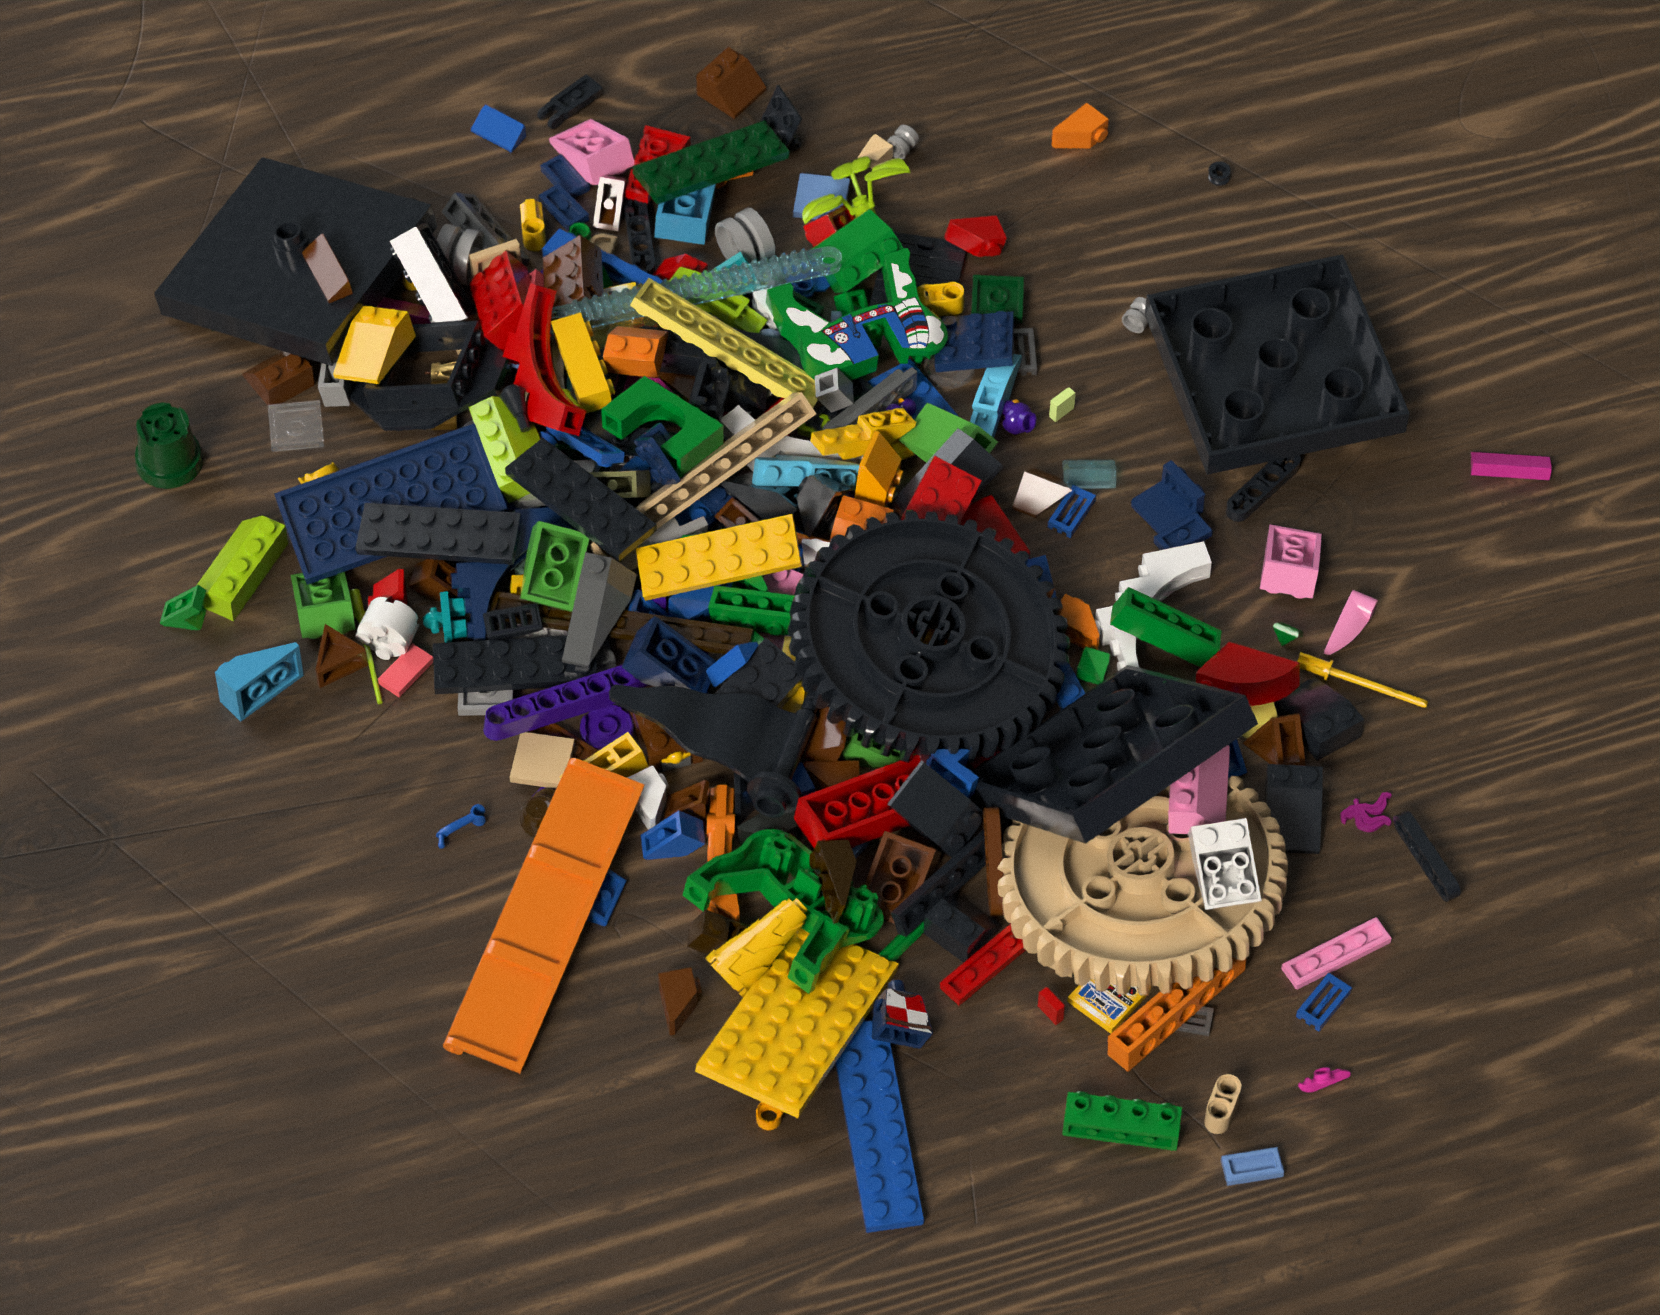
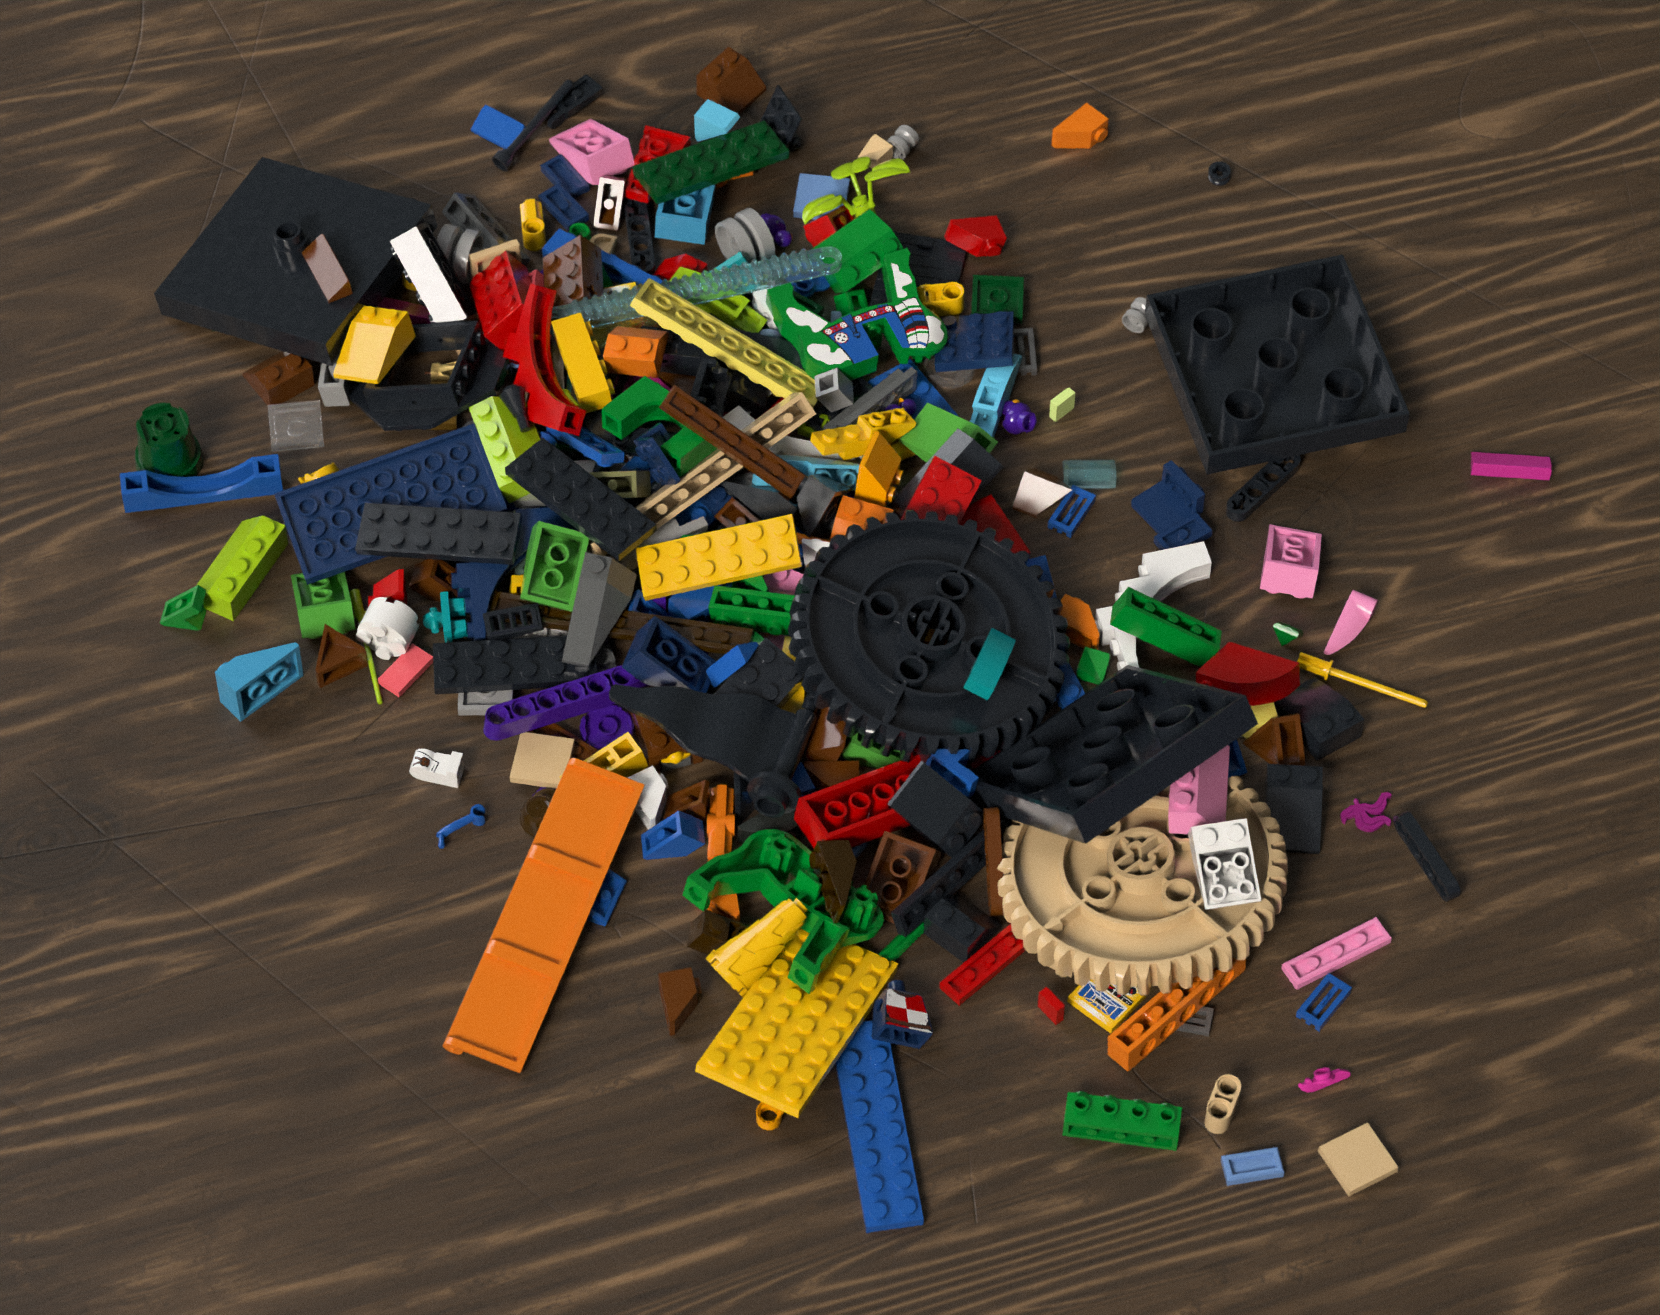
none -> blue arch [120,454,283,513]
none -> white leg [409,749,464,788]
none -> black piece [492,79,574,172]
none -> reddish brown tile [659,385,806,498]
none -> medium azure slope [694,99,740,142]
none -> dark purple animal [760,213,793,247]
none -> teal slope [963,628,1016,700]
none -> tan tile [1318,1122,1399,1196]

